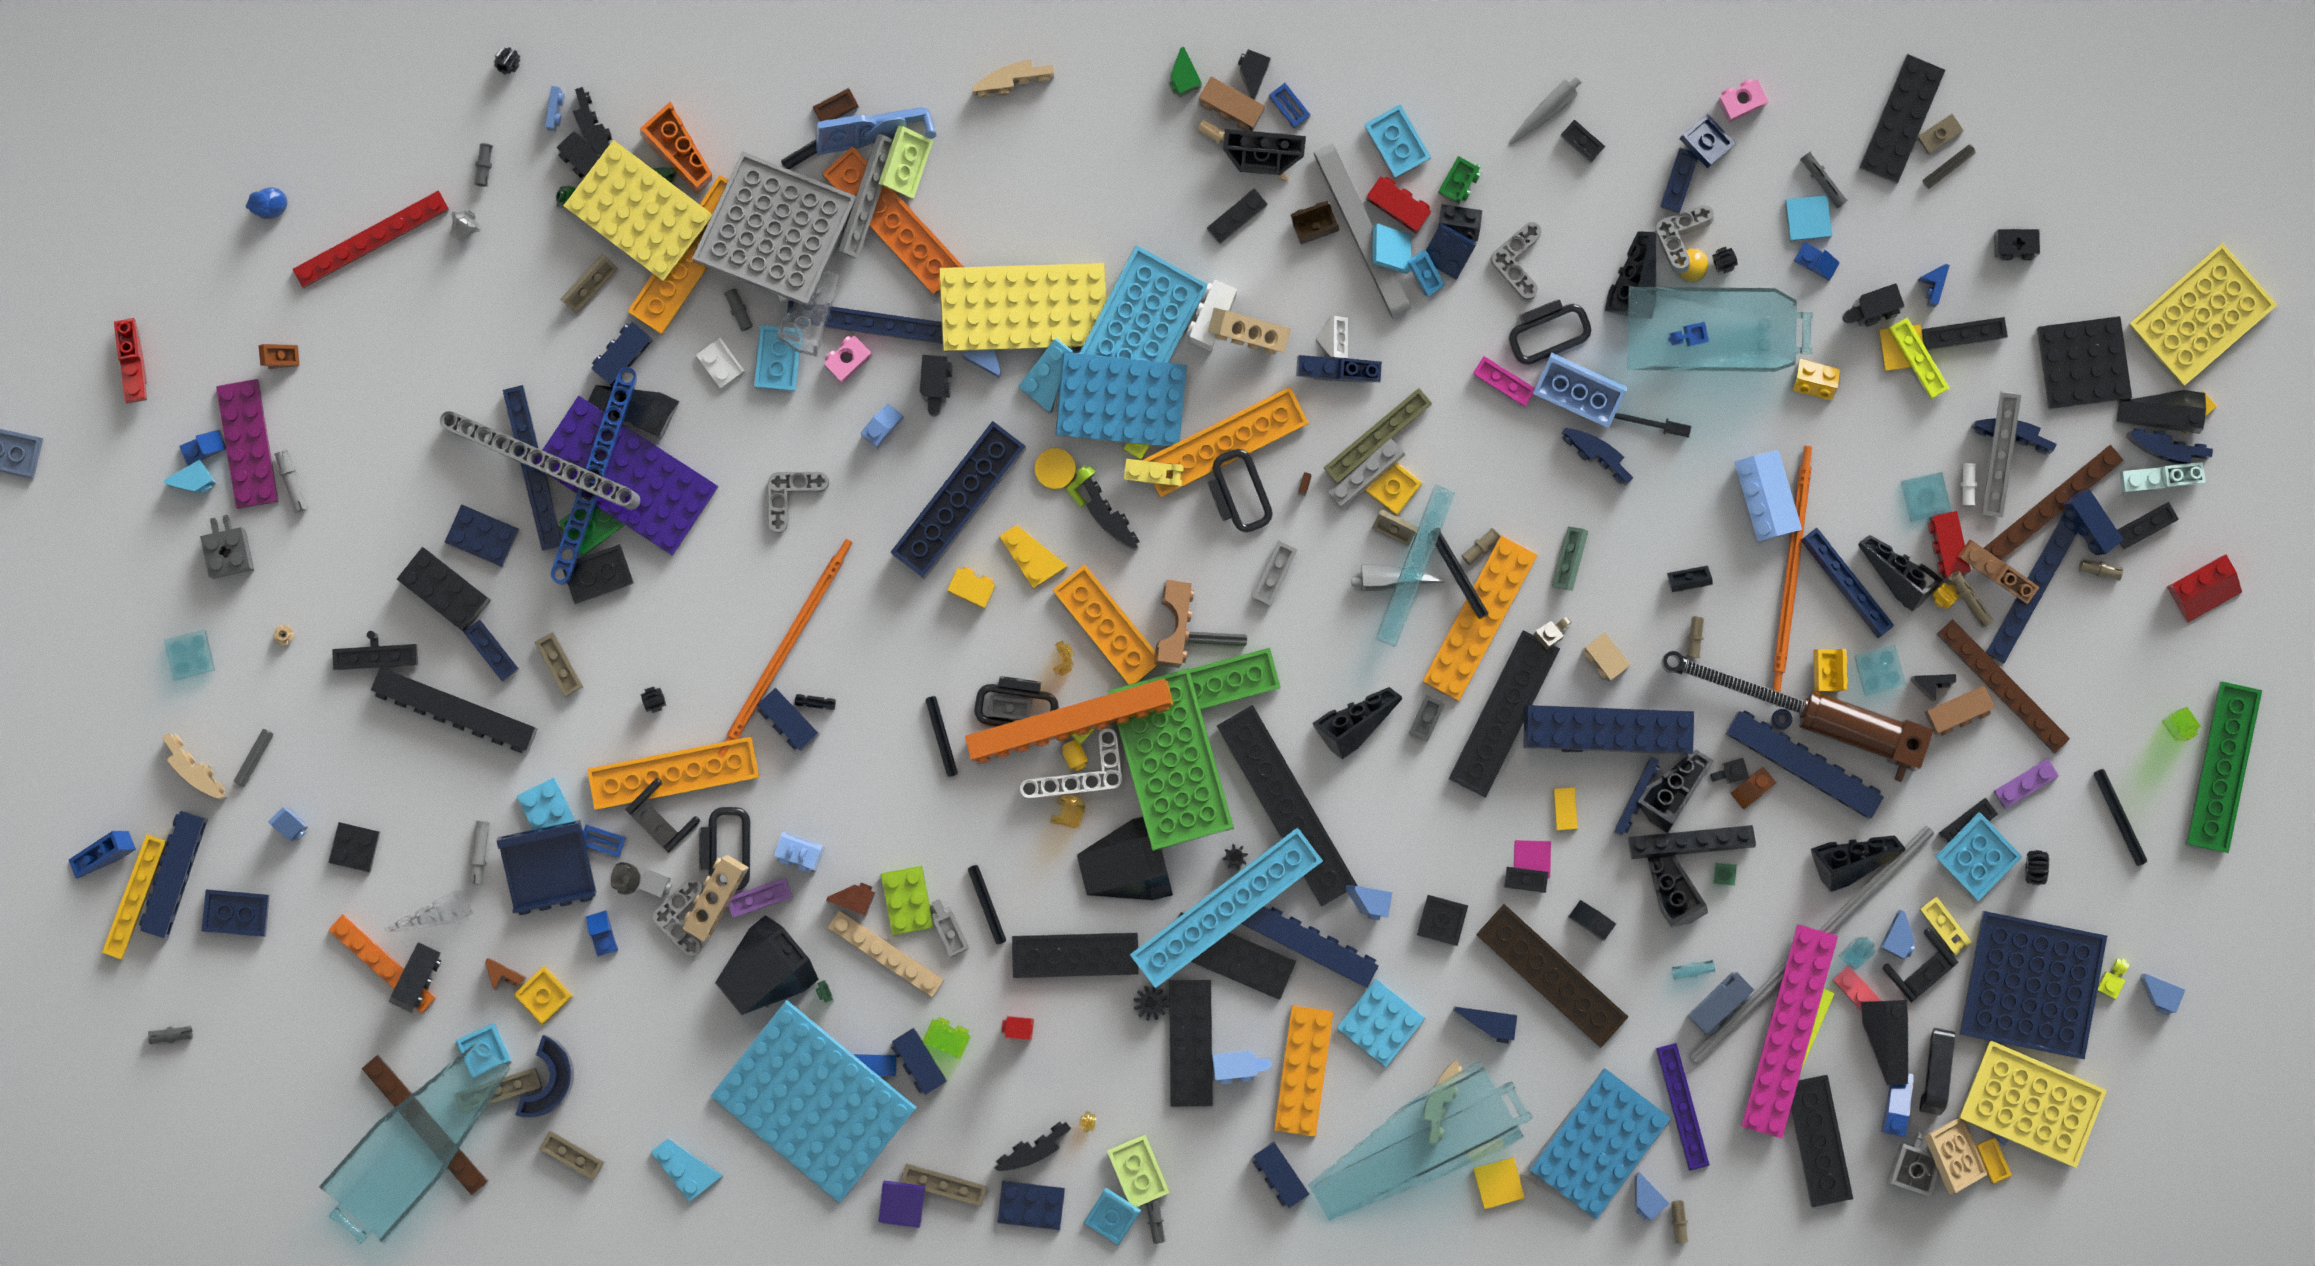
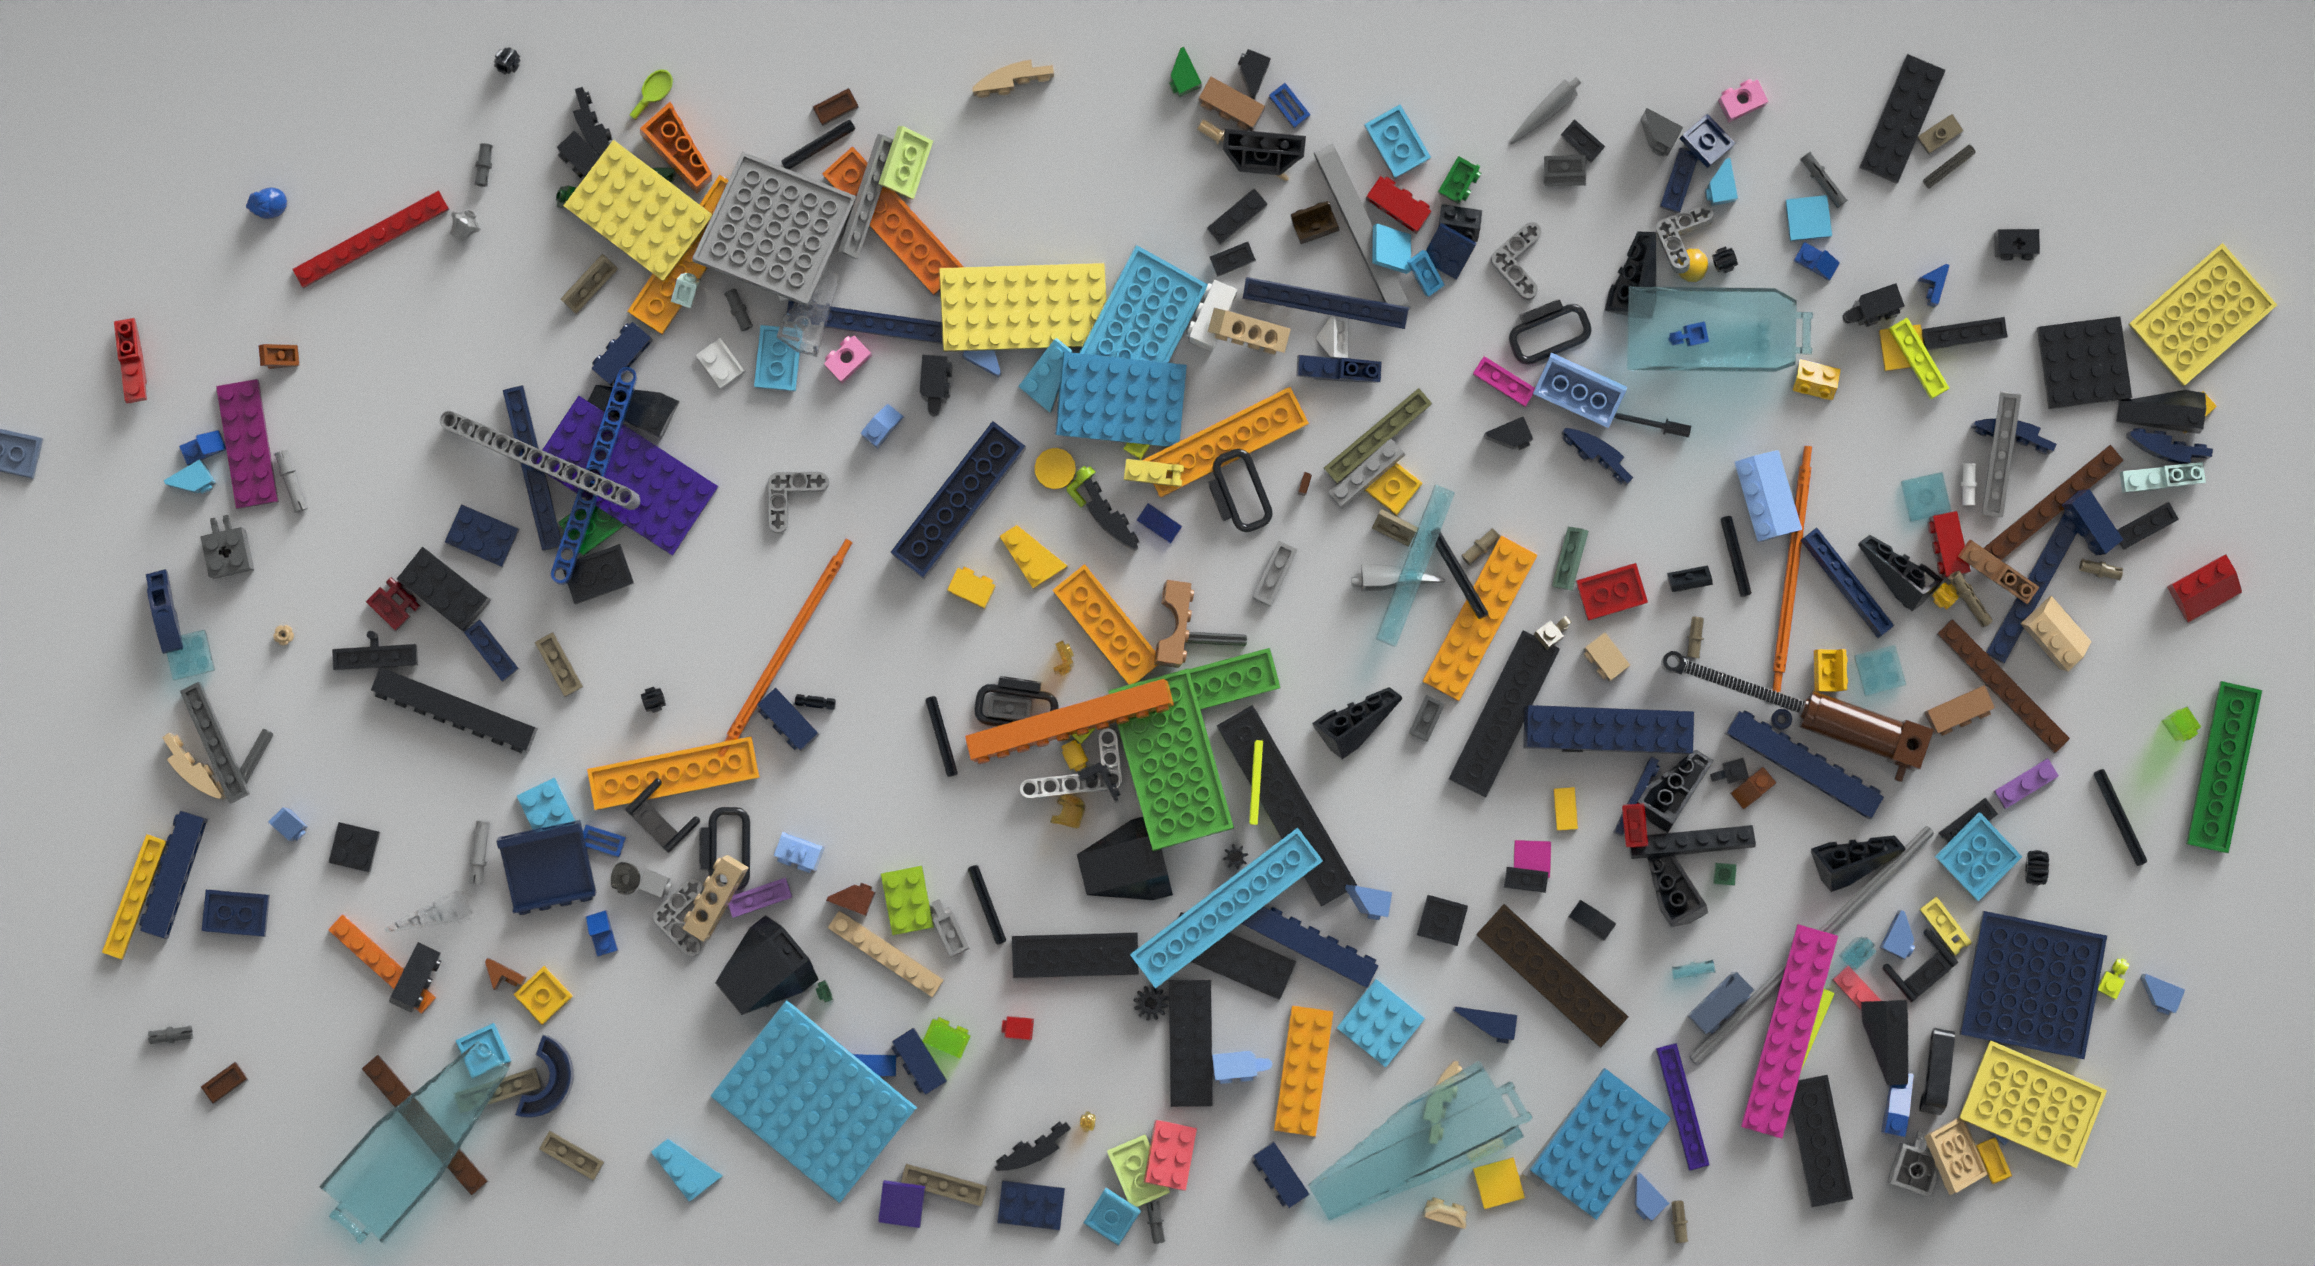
blue slope [69,831,136,878] -> none
medium blue plate [545,86,564,131] -> none
medium blue plate [816,107,937,155] -> none
black slope [1911,674,1956,701] -> none
none -> dark blue slope [146,569,184,654]
none -> dark grey plate [180,682,250,803]
none -> reddish brown tile [201,1062,248,1104]
none -> dark red plate [366,577,421,631]
none -> lime piece [629,69,673,120]
none -> light aqua bracket [671,273,701,308]
none -> black bracket [1078,762,1121,803]
none -> clear blue plate [1136,503,1182,544]
none -> coral plate [1144,1120,1197,1191]
none -> black plate [1210,241,1256,277]
none -> dark blue plate [1242,277,1409,329]
none -> neon yellow tile [1249,740,1263,825]
none -> tan slope [1422,1197,1468,1229]
none -> black slope [1484,416,1533,450]
none -> dark grey plate [1544,155,1586,186]
none -> red plate [1576,563,1648,621]
none -> red plate [1622,803,1648,847]
none -> dark grey slope [1640,108,1683,156]
none -> medium azure slope [1705,158,1738,206]
none -> black axle [1721,516,1752,597]
none -> tan slope [2021,596,2091,671]

